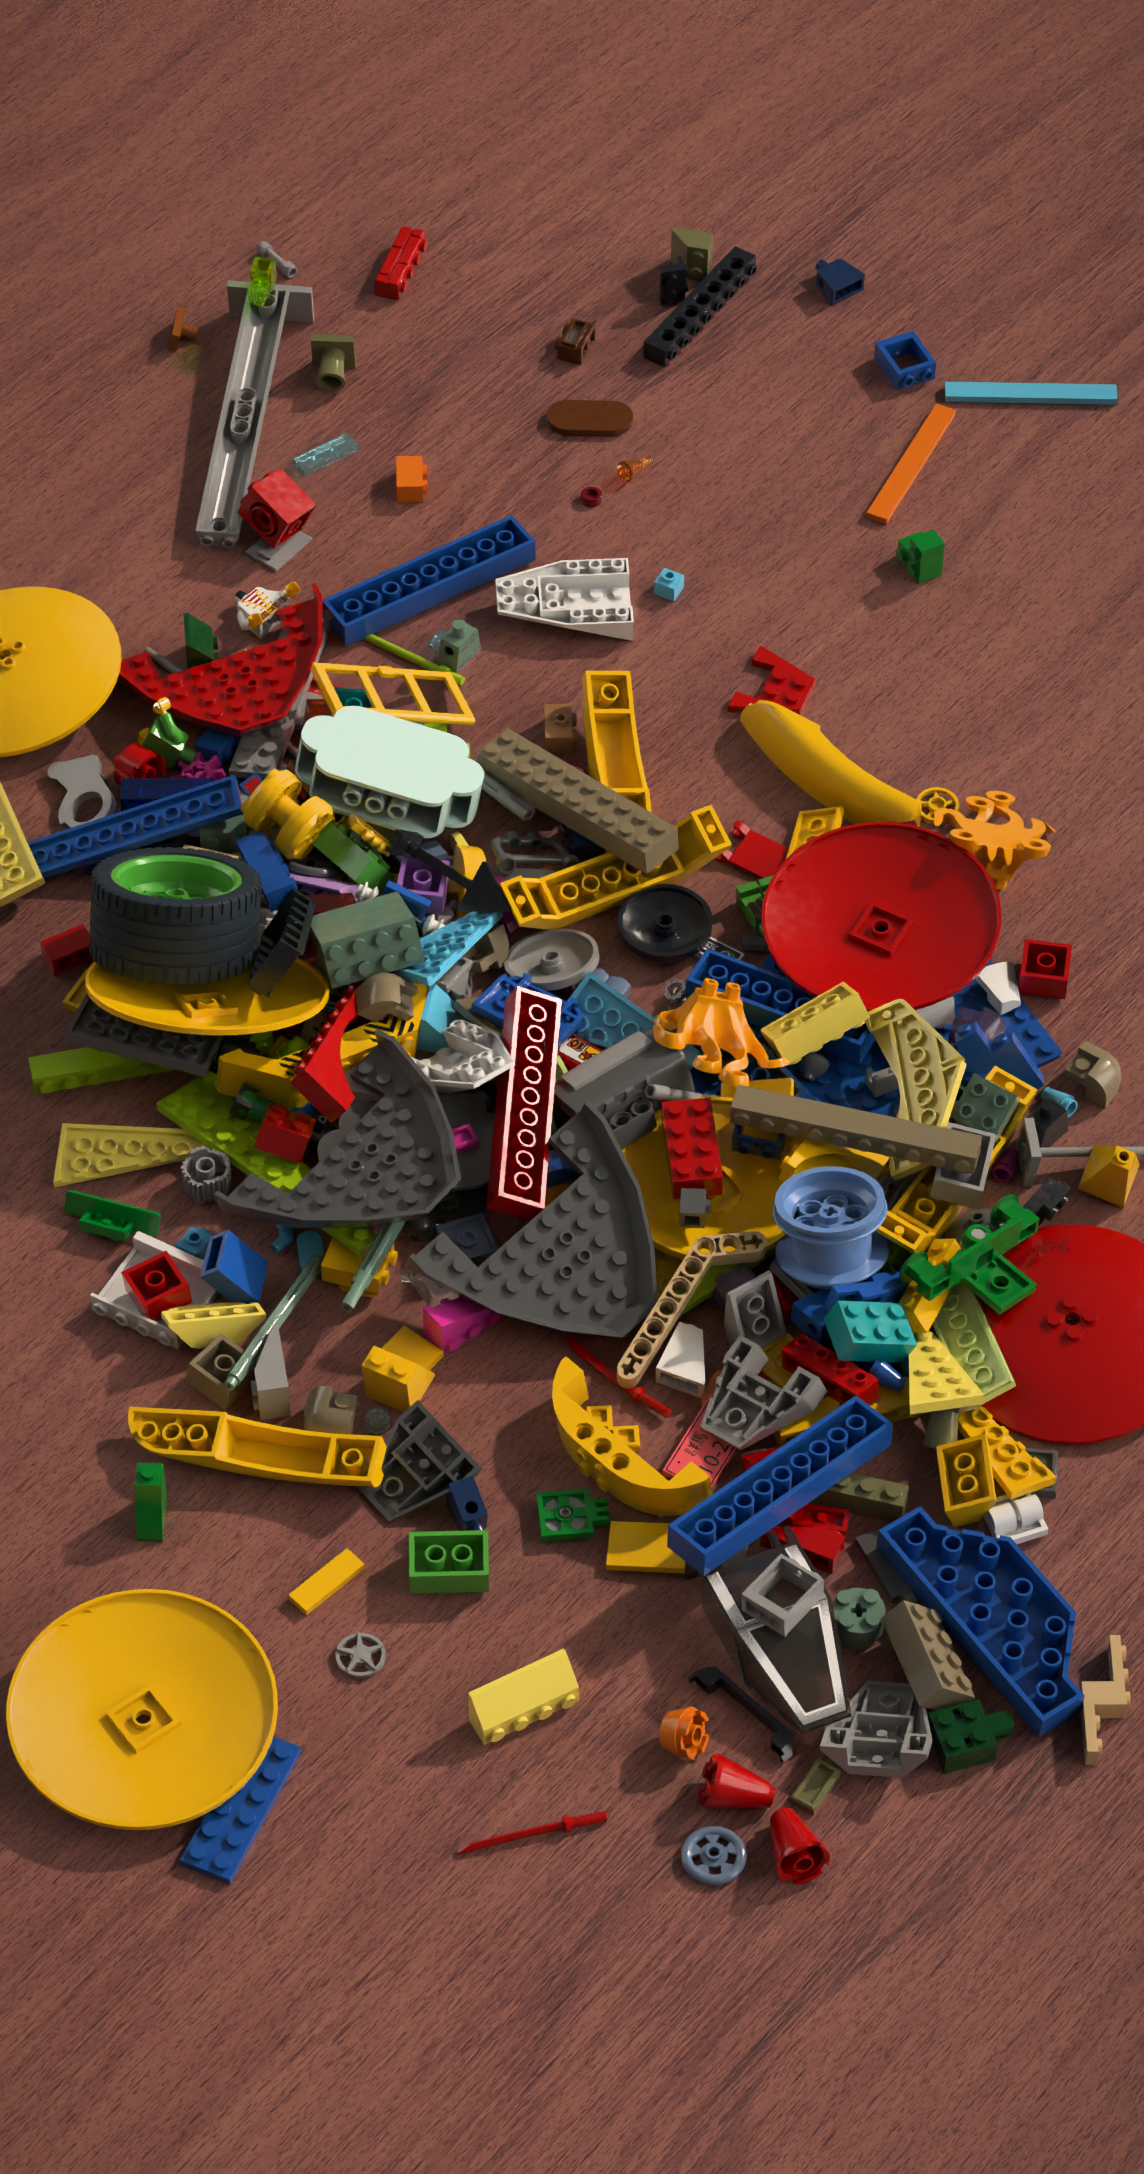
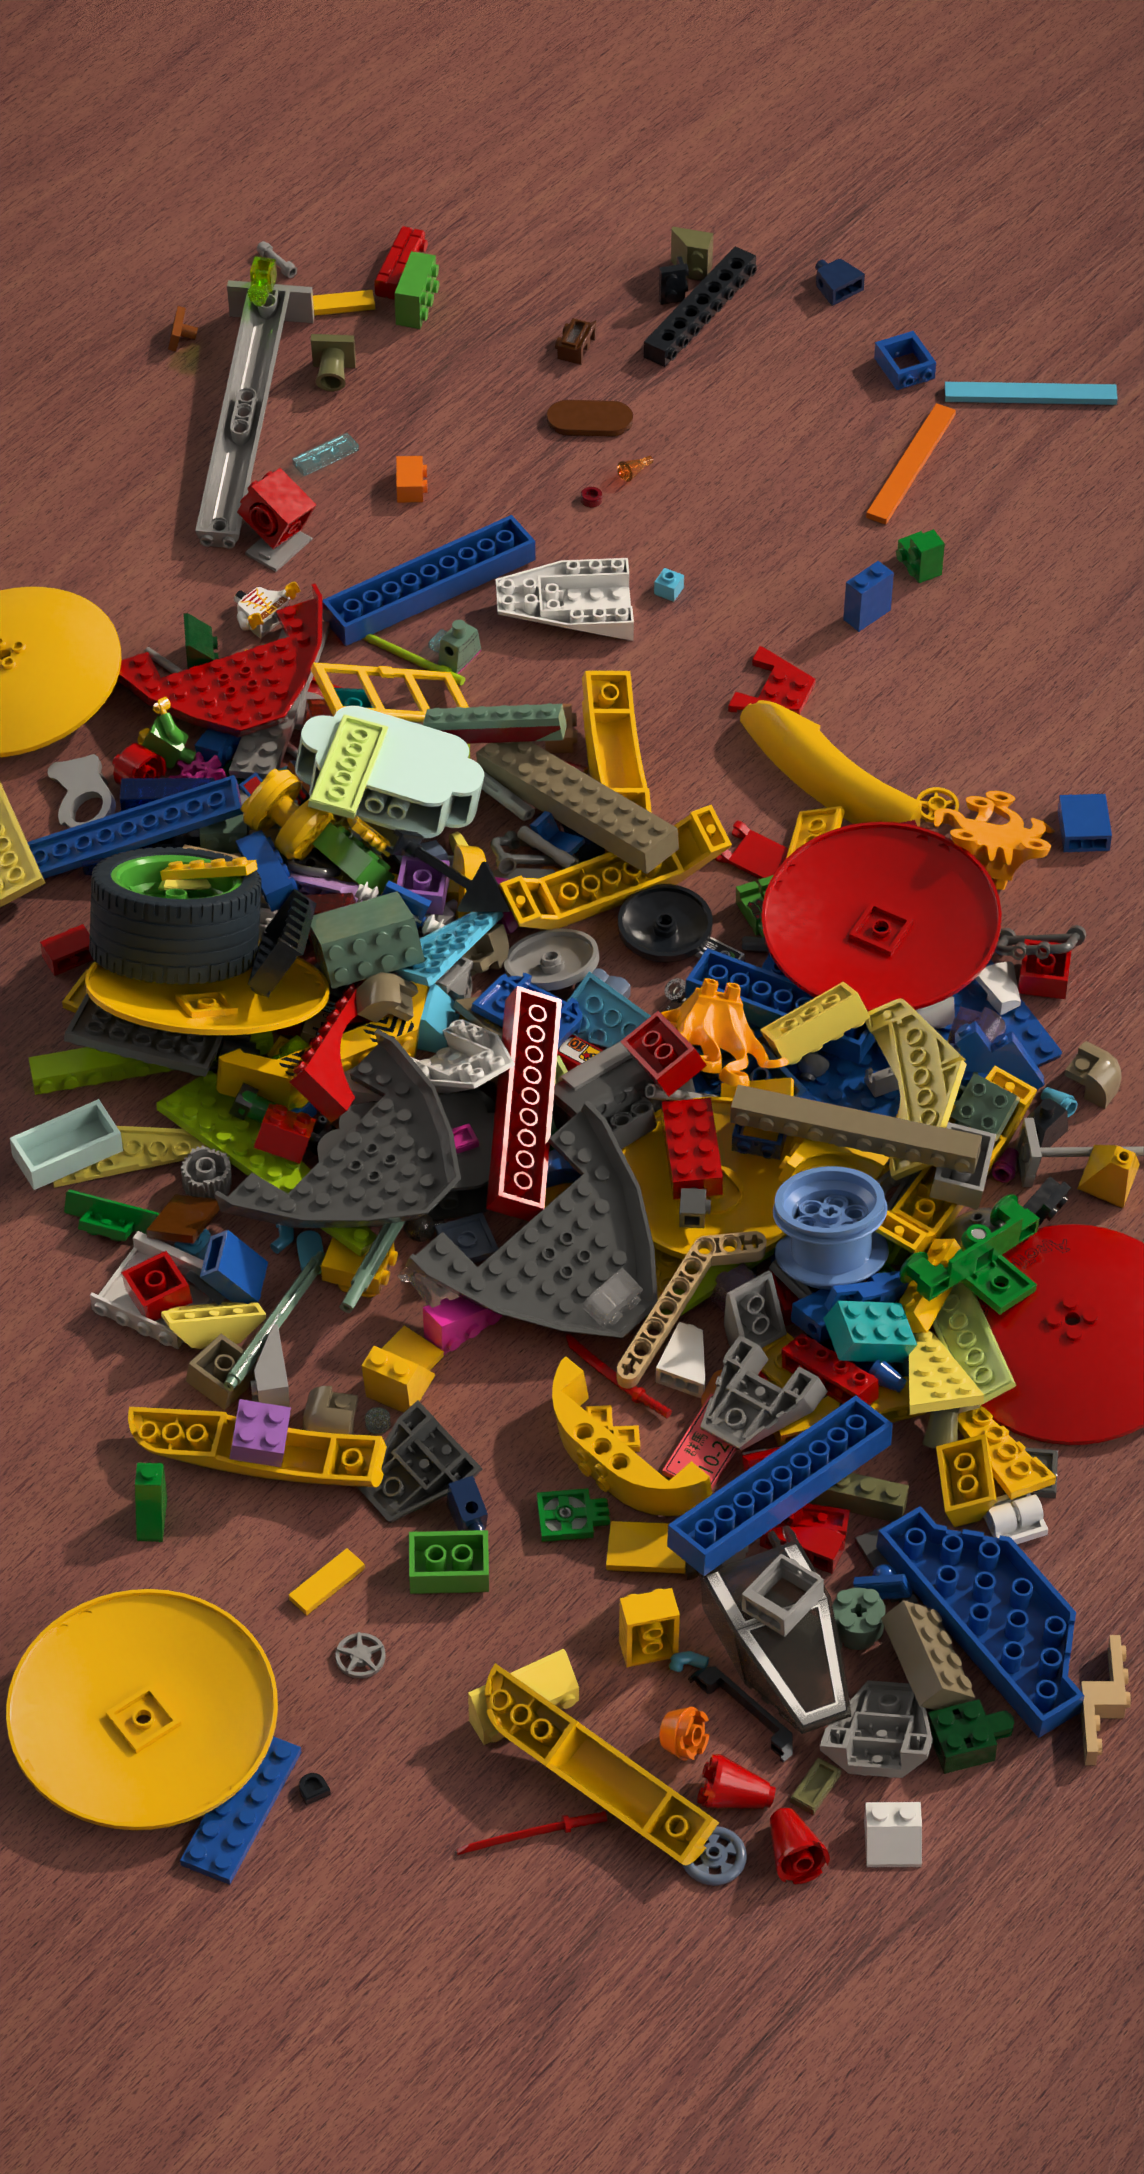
none -> light aqua piece [10,1099,123,1190]
none -> reddish brown tile [146,1194,220,1244]
none -> light yellow tile [158,879,211,891]
none -> yellow plate [160,857,257,881]
none -> black tile [177,1265,225,1305]
none -> medium lavender brick [229,1399,291,1467]
none -> black tile [299,1773,331,1806]
none -> yellowish green tile [308,714,388,819]
none -> yellow tile [313,290,375,316]
none -> bright green brick [395,251,439,329]
none -> sand green brick [423,703,567,744]
none -> yellow slope [485,1663,719,1866]
none -> light grey piece [517,826,579,869]
none -> blue bracket [530,811,585,855]
none -> clear brick [582,1268,643,1329]
none -> yellow brick [619,1588,680,1667]
none -> red slope [620,1011,707,1097]
none -> dark azure arm [669,1651,709,1672]
none -> blue brick [843,561,894,632]
none -> blue tile [853,1564,912,1599]
none -> white slope [864,1802,922,1867]
none -> dark grey bar [995,925,1086,960]
none -> blue brick [1057,794,1112,852]

